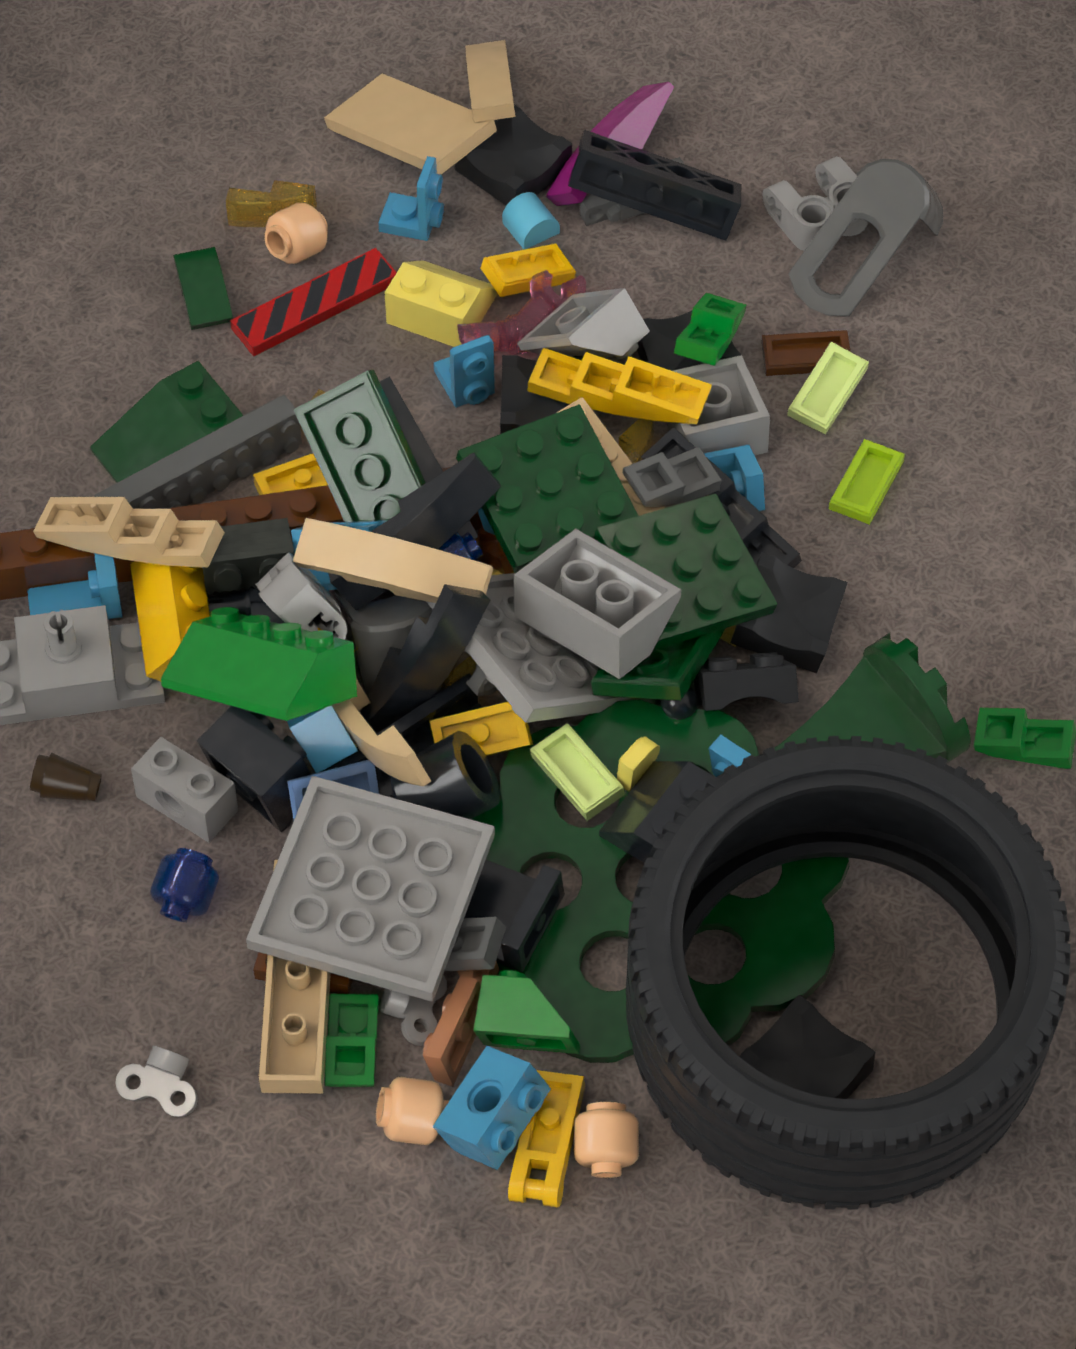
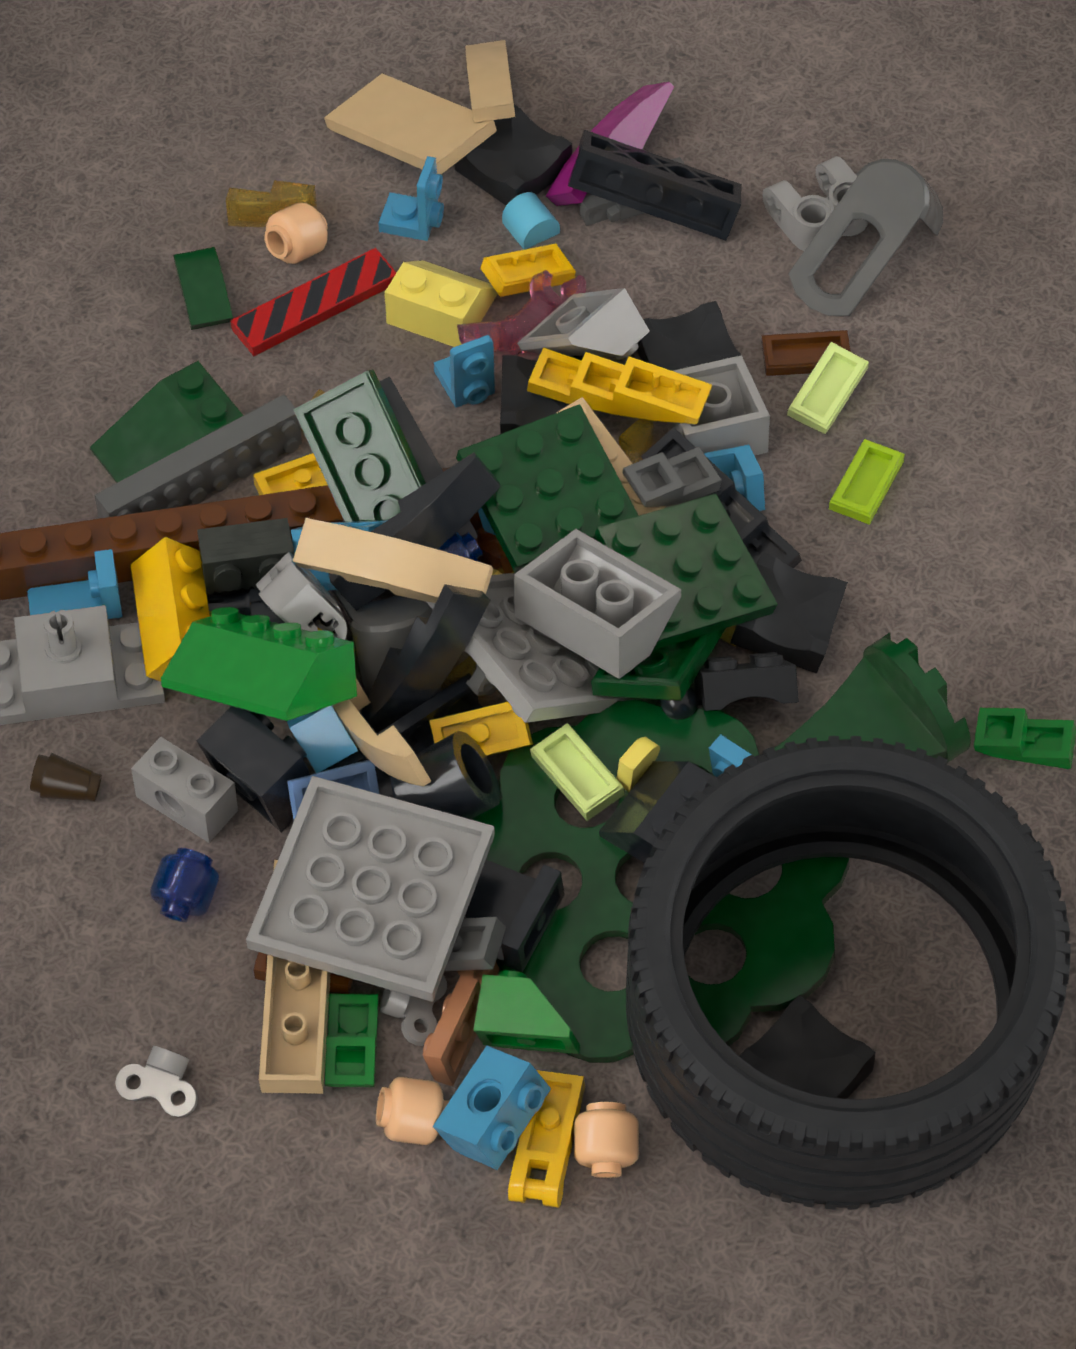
tan slope [33,497,225,568] -> none
green slope [674,293,747,366] -> none

